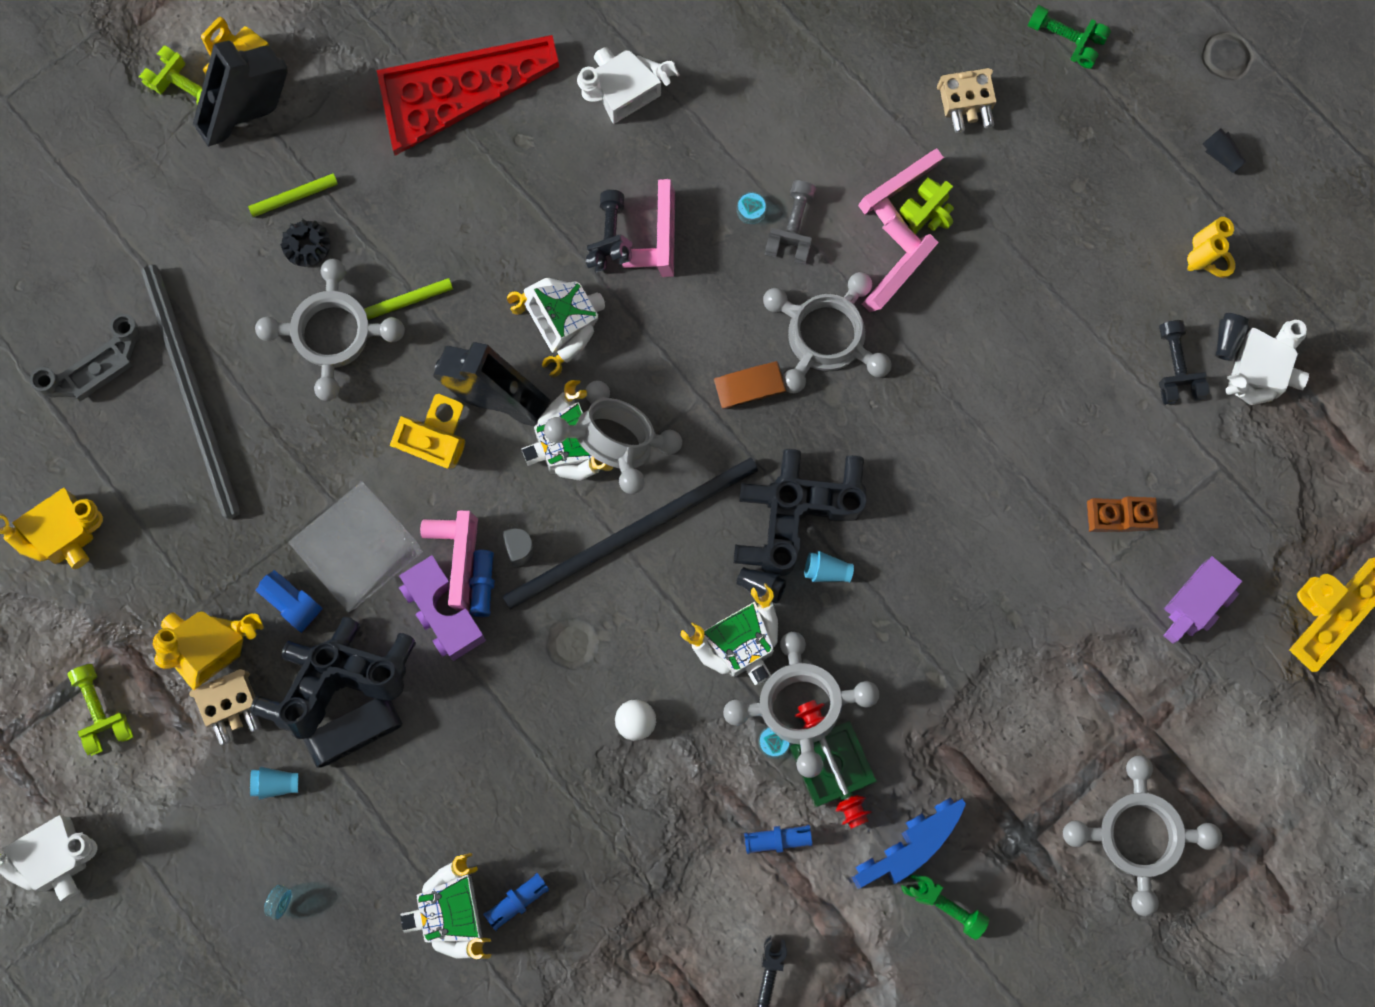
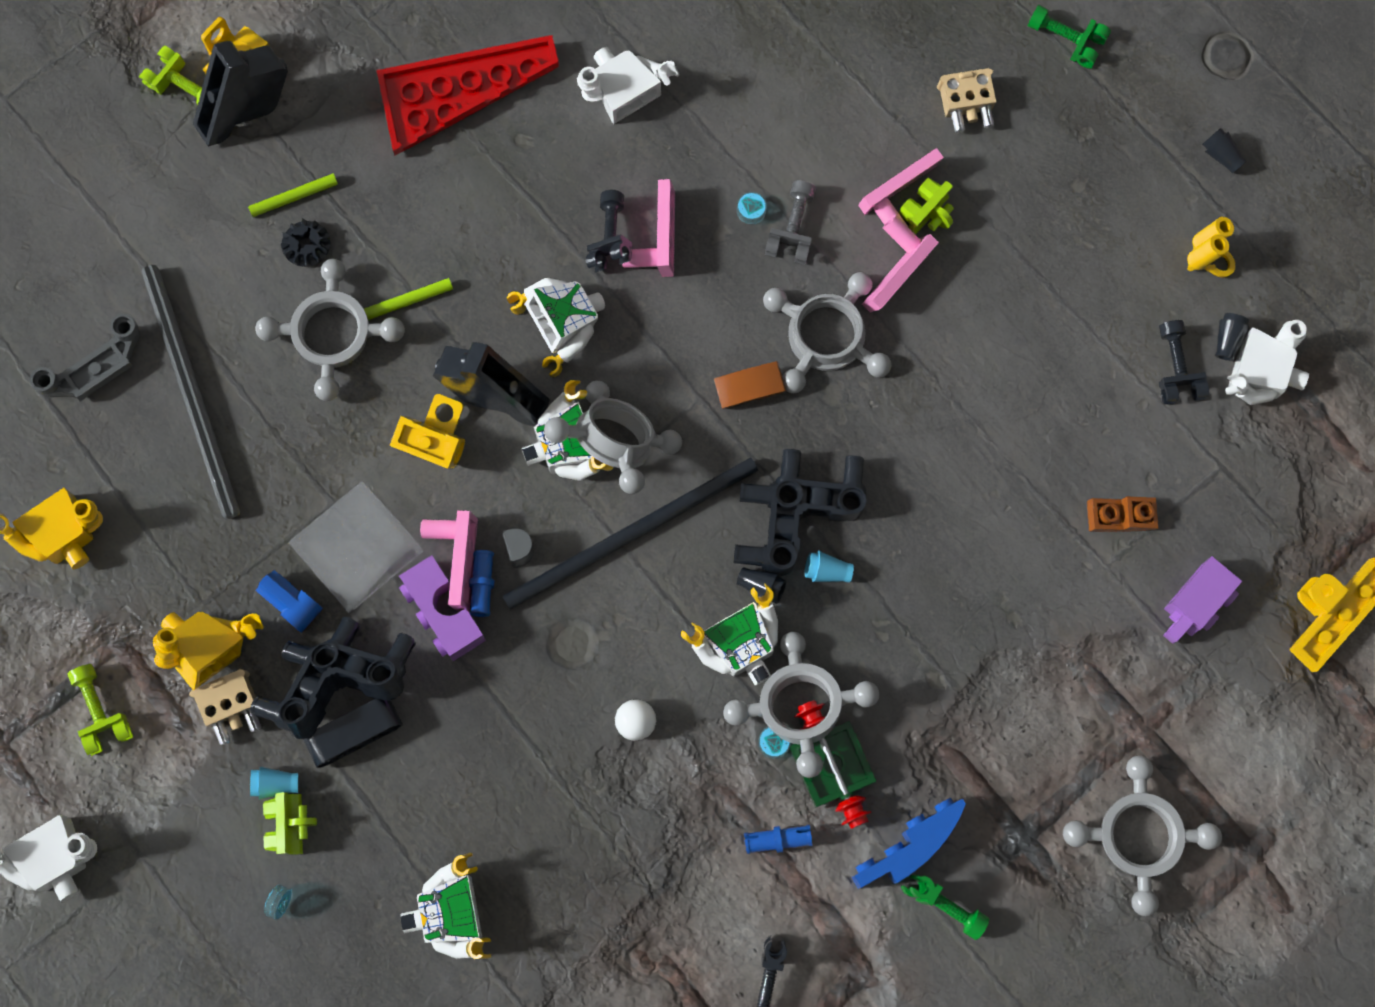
blue pin [483,873,549,932] -> none
none -> lime hips [263,792,317,855]

